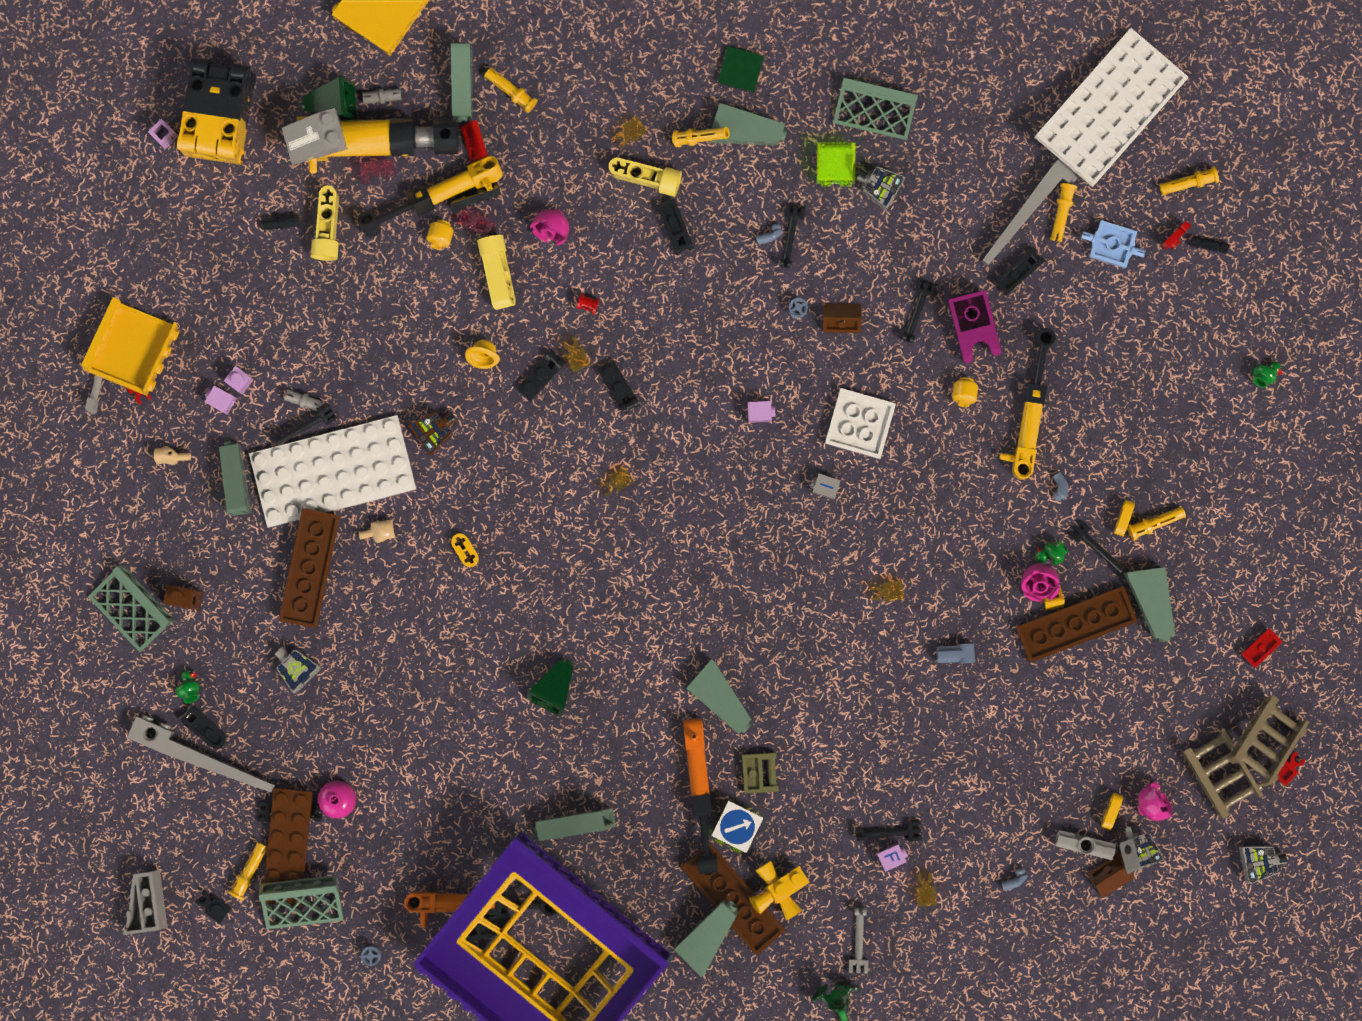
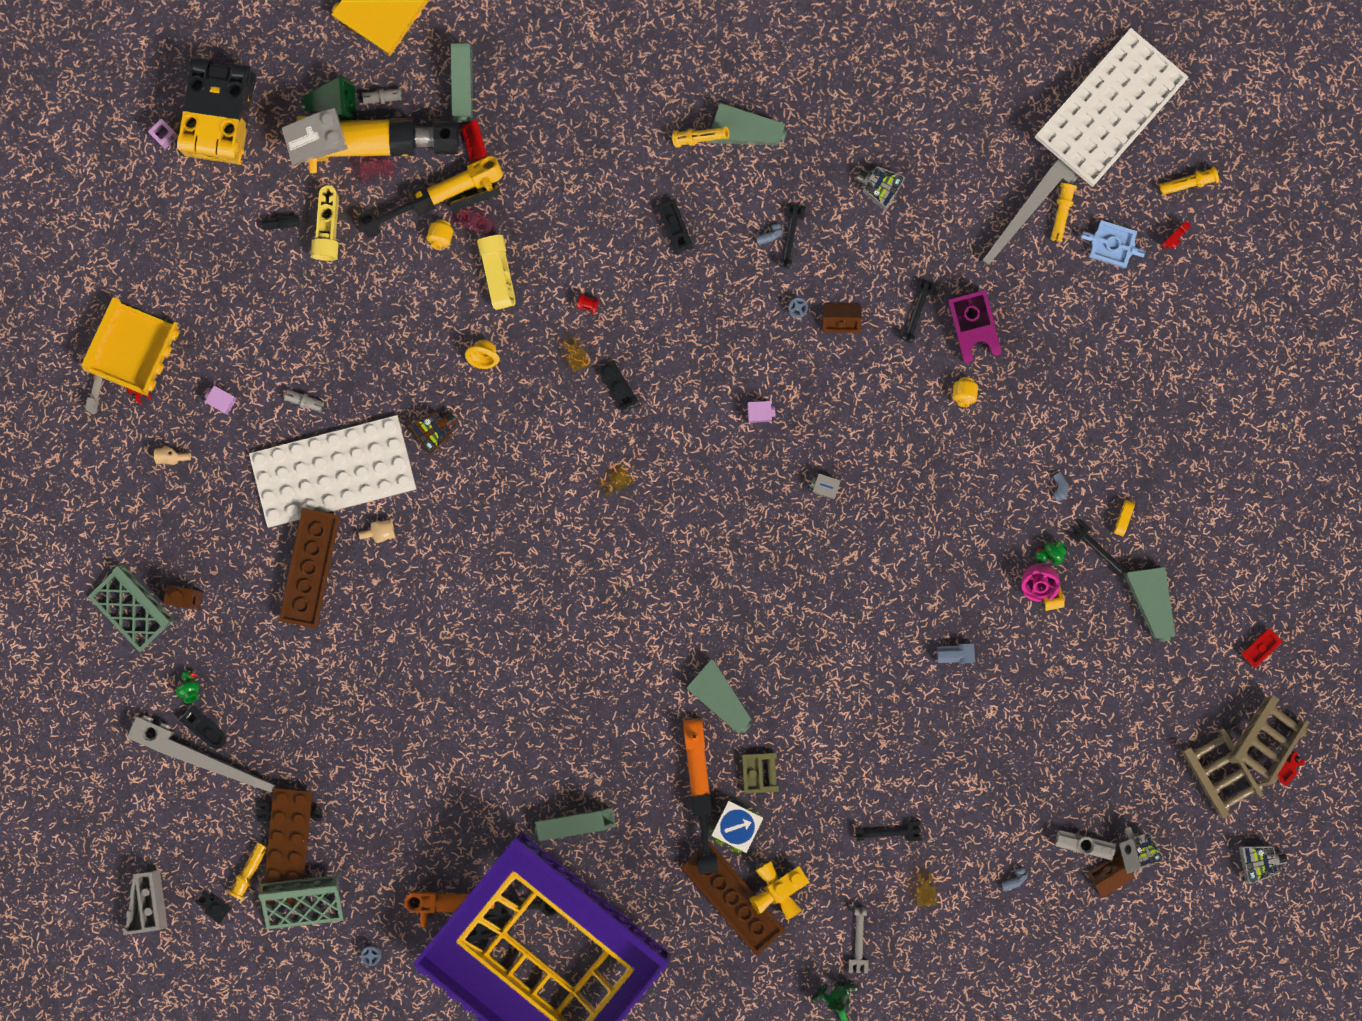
sand green slope [219,441,252,516] -> none
lavender brick [224,366,254,394] -> none
black hinge [271,403,337,446] -> none
torso [275,647,322,694] -> none
dark pink cylinder [318,780,357,819] -> none
yellow beam [451,533,479,567] -> none
yellow pin [484,67,538,113] -> none
black plate [517,350,566,402] -> none
dark green slope [527,659,573,717] -> none
dark pink cylinder [530,209,569,245] -> none
light yellow beam [609,158,682,197] -> none
clear yellow plate [613,116,648,149] -> none
sand green slope [674,898,739,977] -> none
dark green tile [718,46,764,93] -> none
clear neon green piece [816,142,856,187] -> none
white plate [825,388,896,459] -> none
sand green fence [833,78,918,140] -> none
clear yellow plate [870,580,905,602] -> none
lavender brick [876,844,908,872] -> none
black plate [994,247,1046,296] -> none
yellow piece [999,328,1056,480] -> none
reddish brown plate [1015,586,1138,663] -> none
yellow beam [1101,792,1123,830] -> none
yellow pin [1127,506,1186,541] -> none
dark pink cylinder [1137,782,1173,821] -> none
black axle [1191,236,1229,254] -> none
green animal [1253,361,1283,388] -> none

